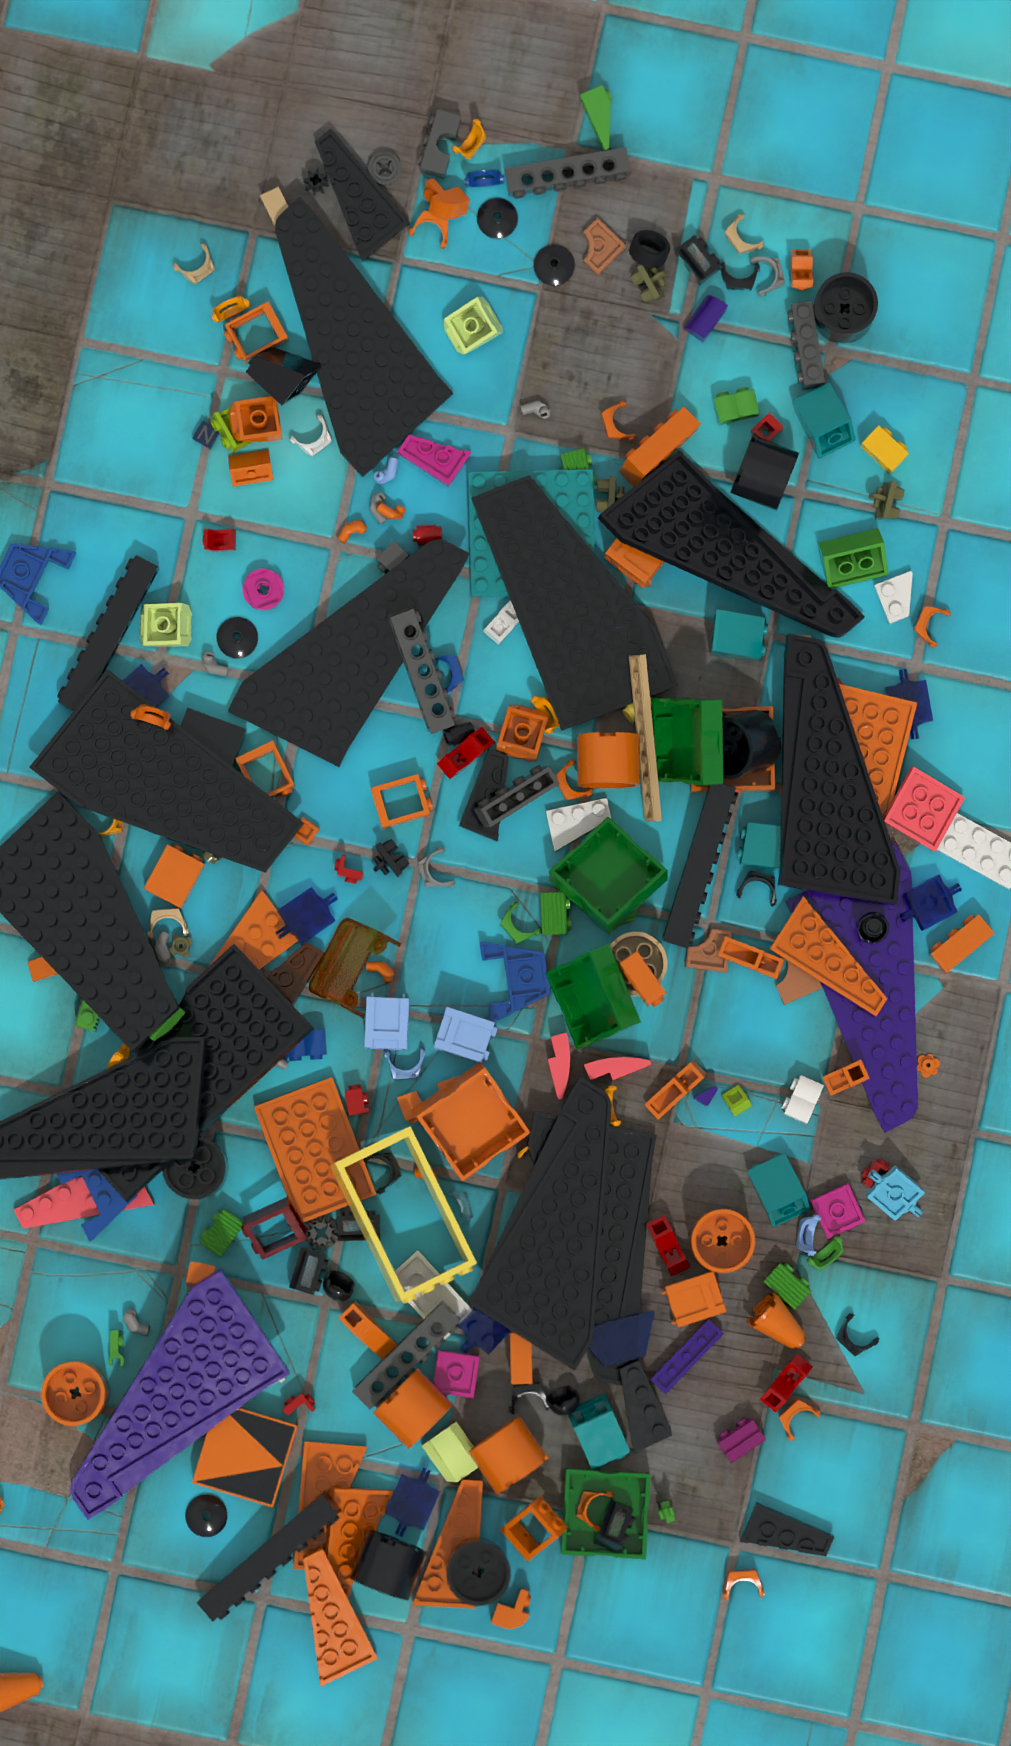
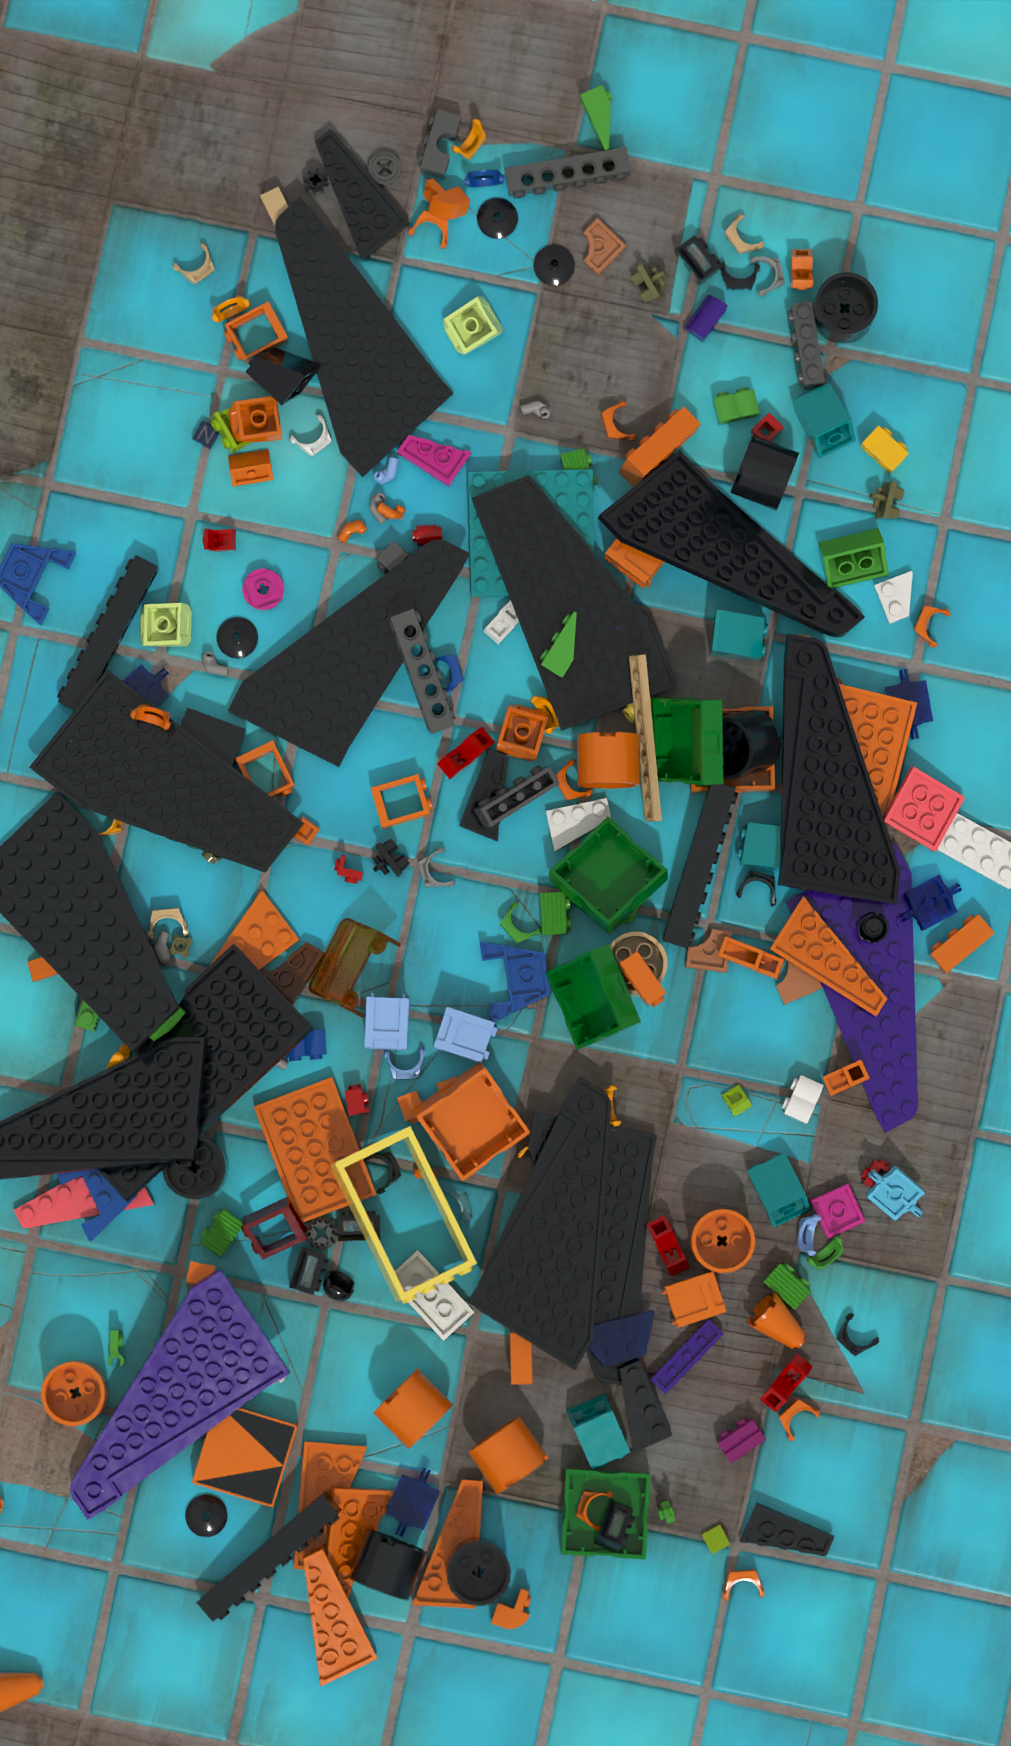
light grey arm [123,1309,150,1336] -> none
orange brick [144,844,206,909] -> none
clear blue plate [275,887,338,945] -> none
red bracket [282,1393,316,1416] -> none
orange slope [338,1301,398,1359] -> none
dark grey brick [352,1300,460,1409] -> none
orange arm [366,961,395,983] -> none
yellowish green slope [422,1421,478,1482] -> none
dark pink plate [433,1350,480,1398] -> none
black cone [443,722,475,746] -> none
clear blue plate [459,1308,511,1355] -> none
orange window [500,1496,568,1562] -> none
black helmet [509,1382,550,1414] -> none
black hair [546,1386,580,1416] -> none
coral slope [548,1033,570,1100] -> none
coral slope [583,1057,652,1081] -> none
olive hips [596,476,625,513] -> none
black tyre [629,230,670,268] -> none
orange slope [644,1059,708,1120] -> none
dark purple slope [693,1087,718,1106] -> none
orange plant [917,1054,940,1078] -> none
none -> bright green slope [540,611,577,678]
none -> lime slope [701,1525,730,1554]

